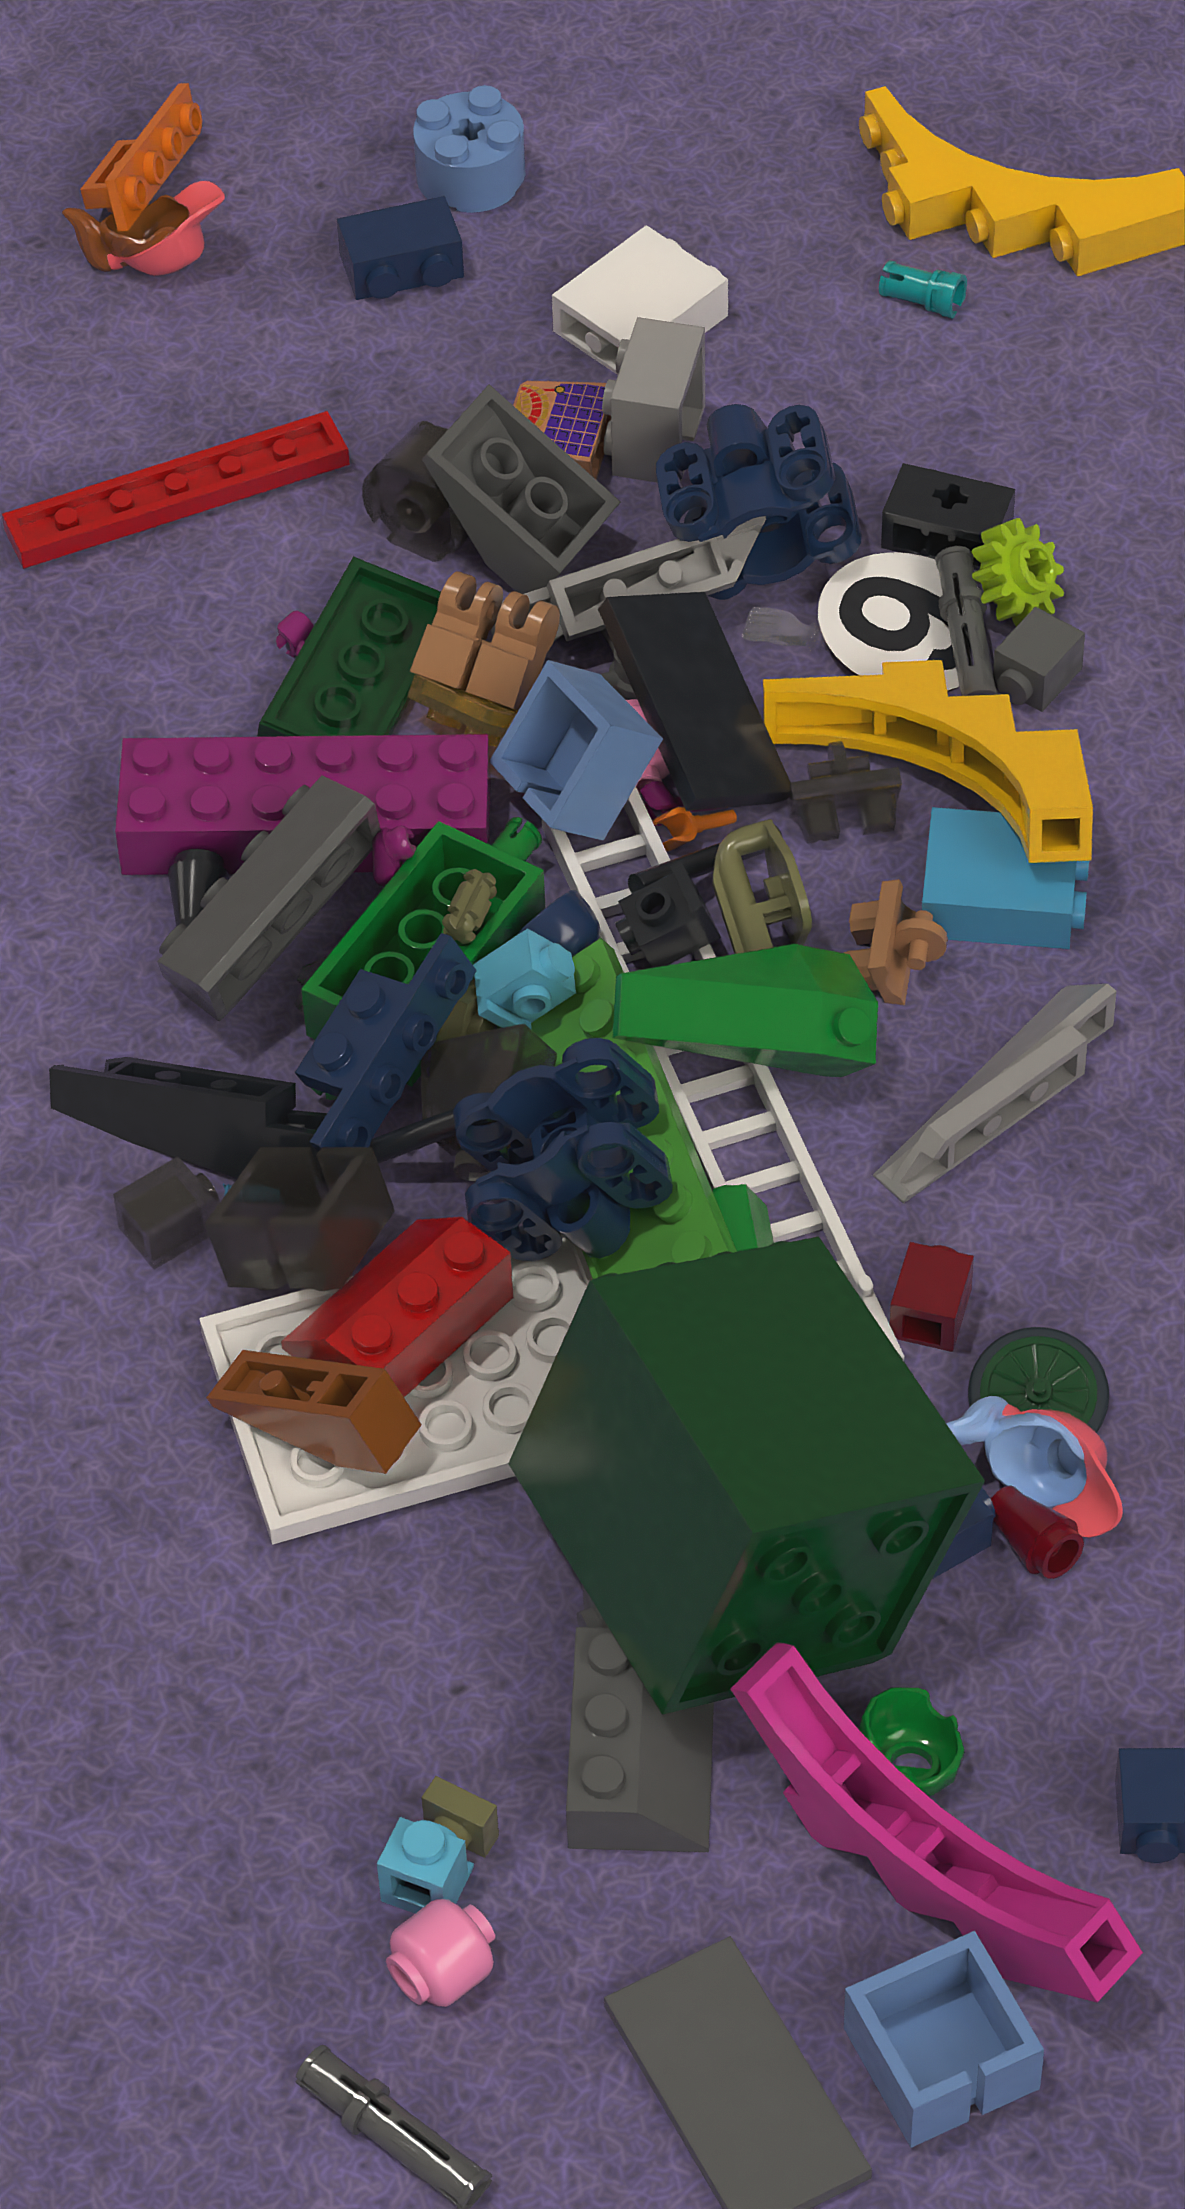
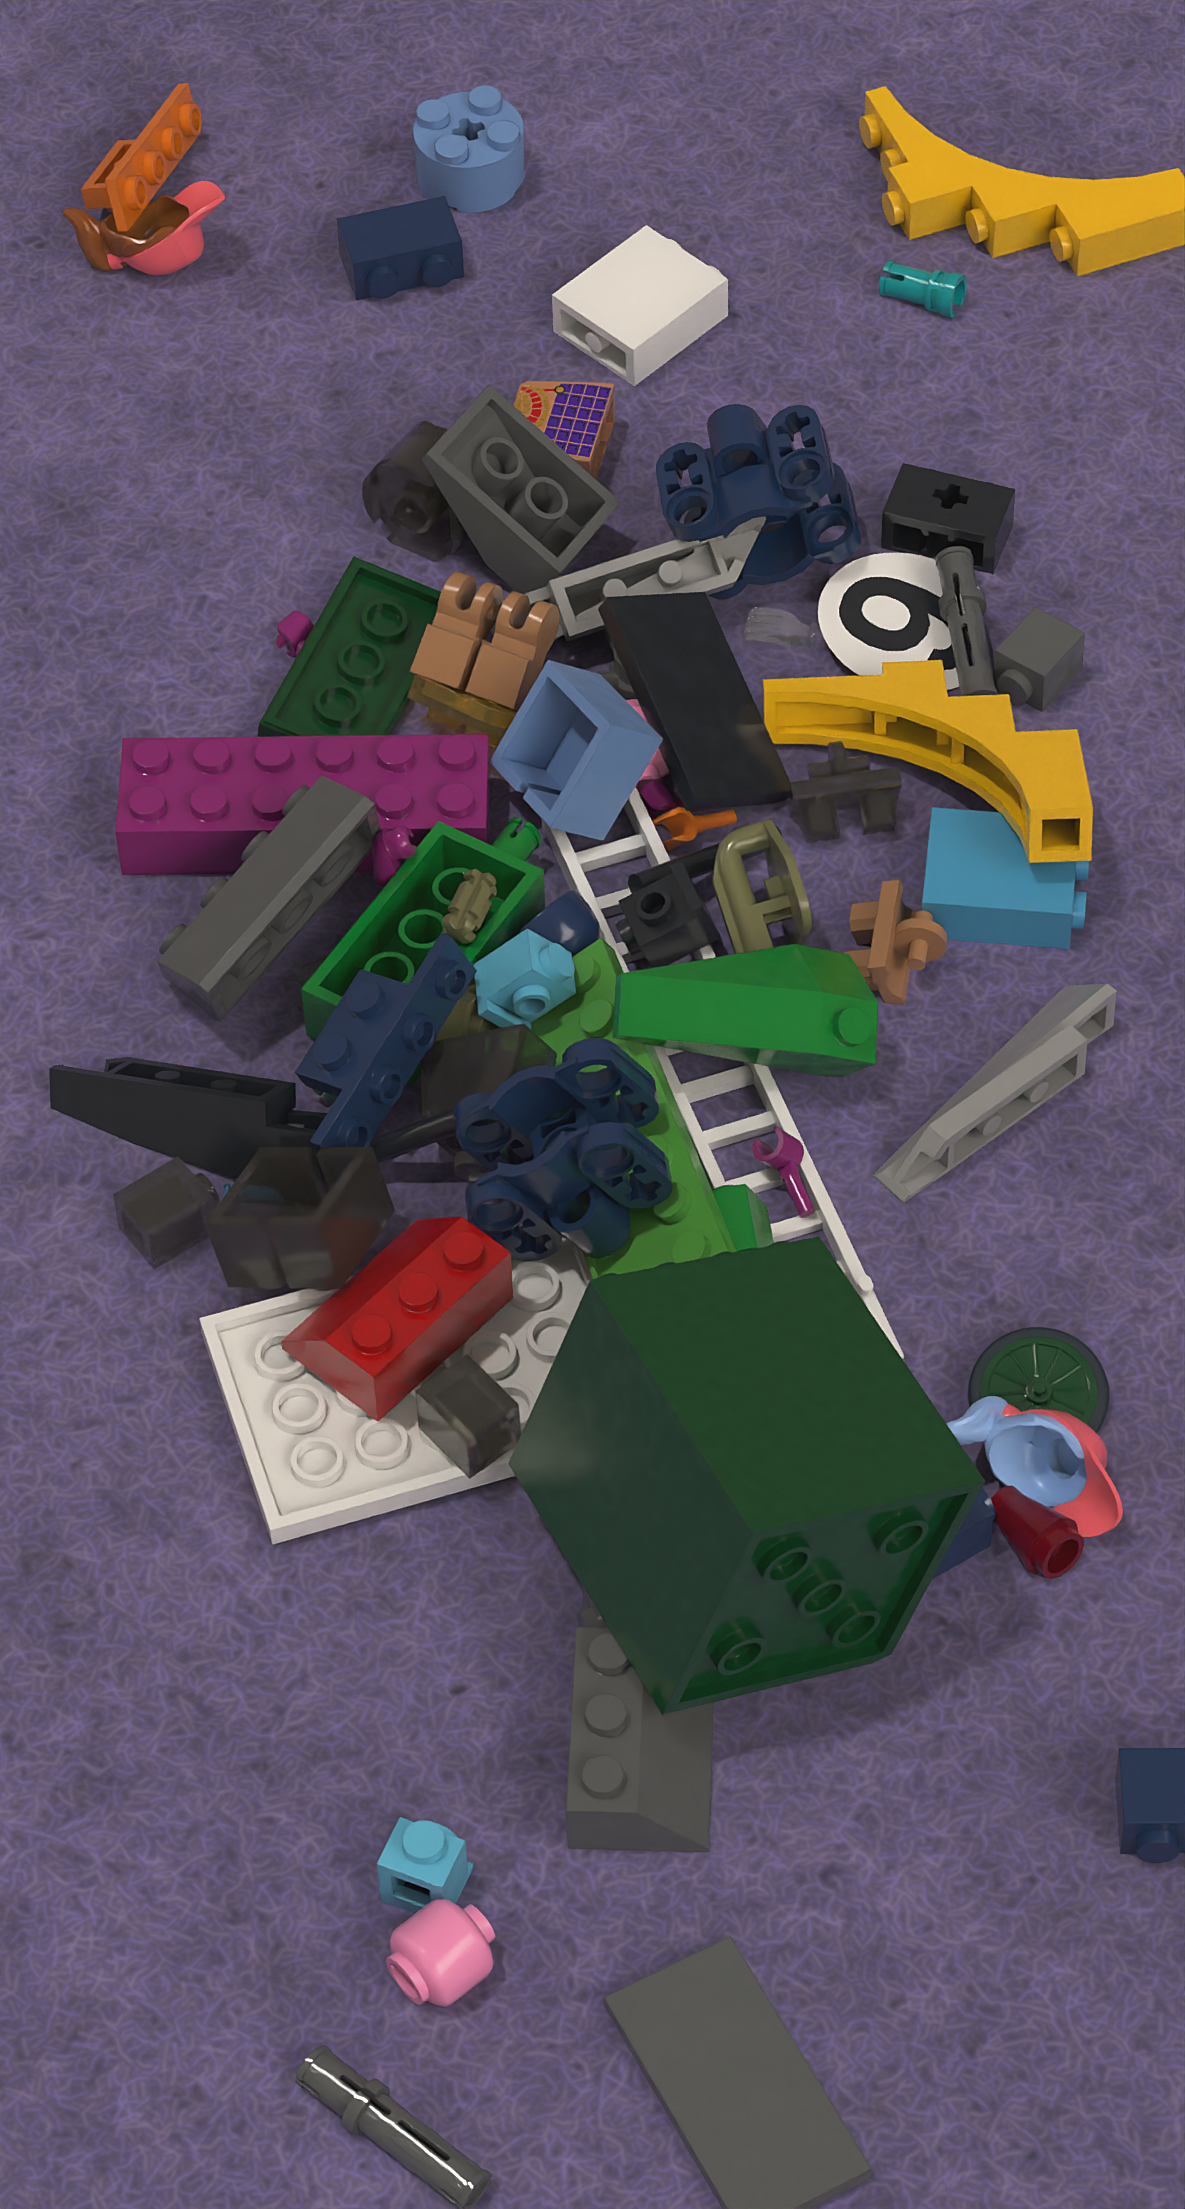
red plate [2,411,350,569] -> none
black cone [168,849,229,927] -> none
dark orange slope [206,1350,422,1474] -> none
olive plate [421,1776,499,1858] -> none
light grey piece [602,317,705,483] -> none
dark pink arch [731,1642,1143,2003] -> none
medium blue piece [844,1931,1044,2148] -> none
green hair [859,1687,965,1796] -> none
dark red brick [890,1242,974,1352] -> none
lime gear [972,518,1064,627] -> none
none -> clear smoke brick [415,1354,521,1479]
none -> magenta hand [752,1126,815,1218]

